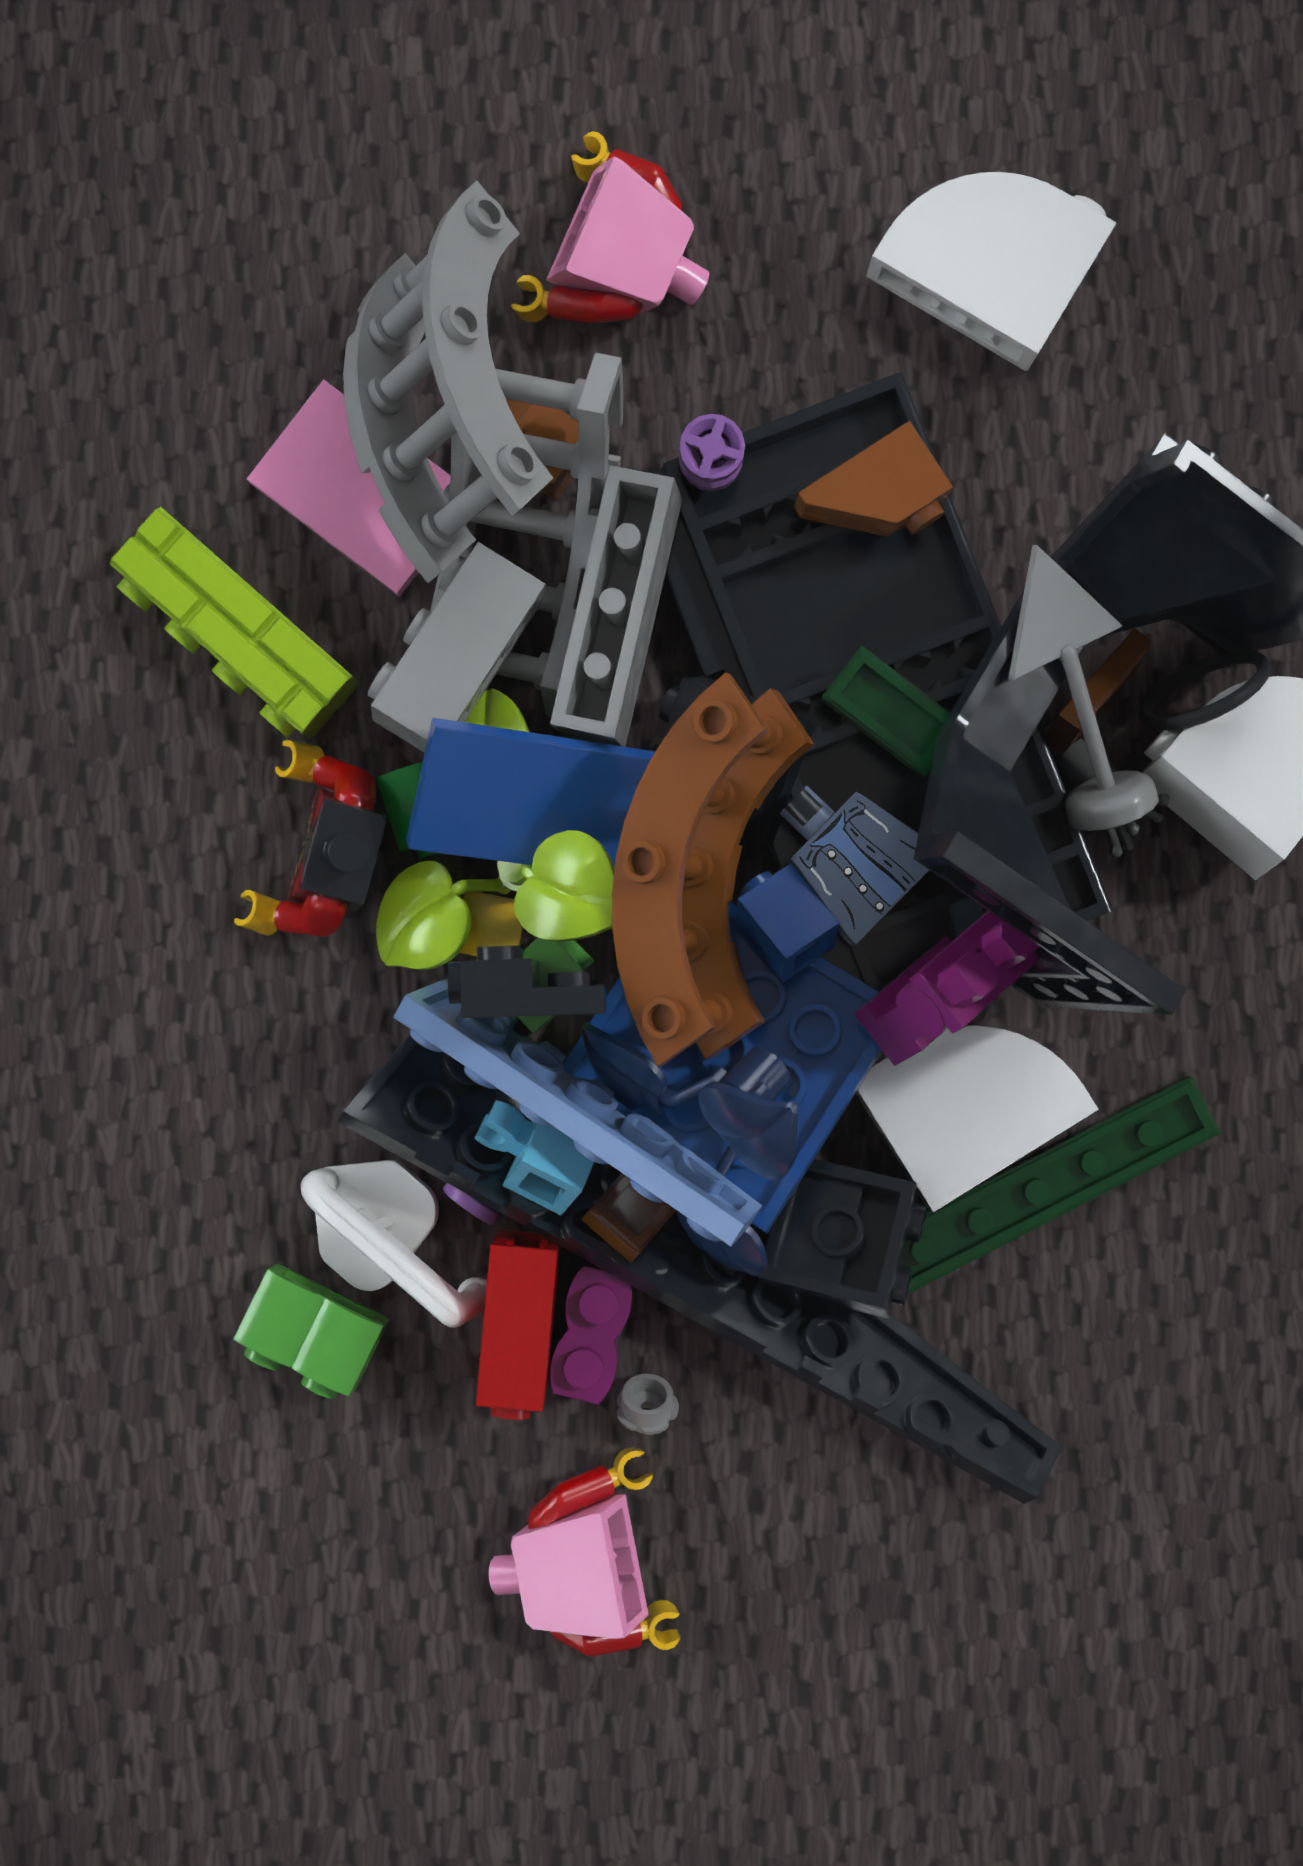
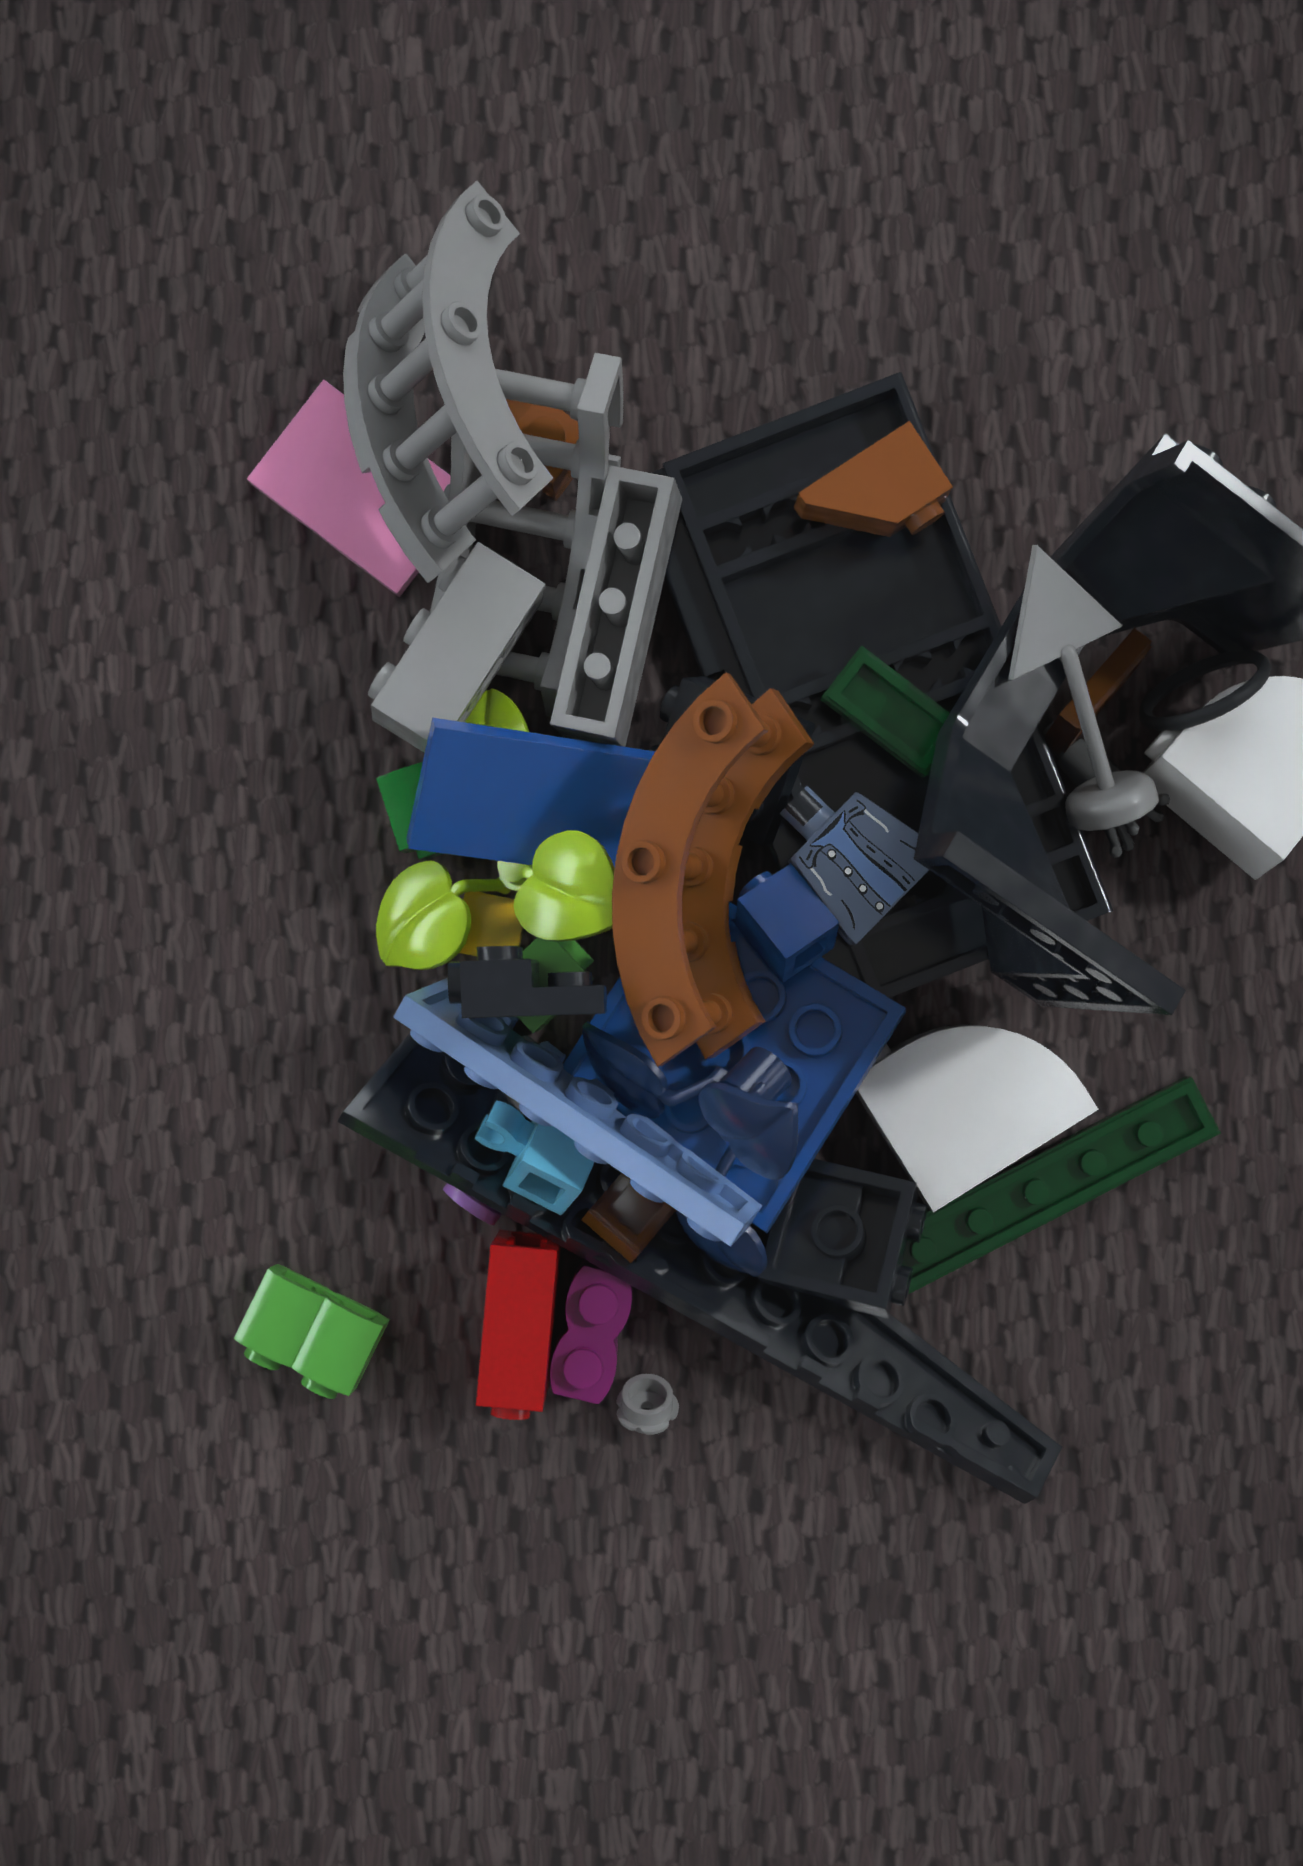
lime brick [110,507,360,739] -> none
torso [234,740,387,937] -> none
white piece [301,1160,487,1328] -> none
bright pink torso [489,1447,680,1657] -> none
bright pink torso [511,131,709,324] -> none
medium lavender wheel [679,414,745,491] -> none
magenta hips [854,911,1040,1066] -> none
white brick [866,172,1116,372] -> none

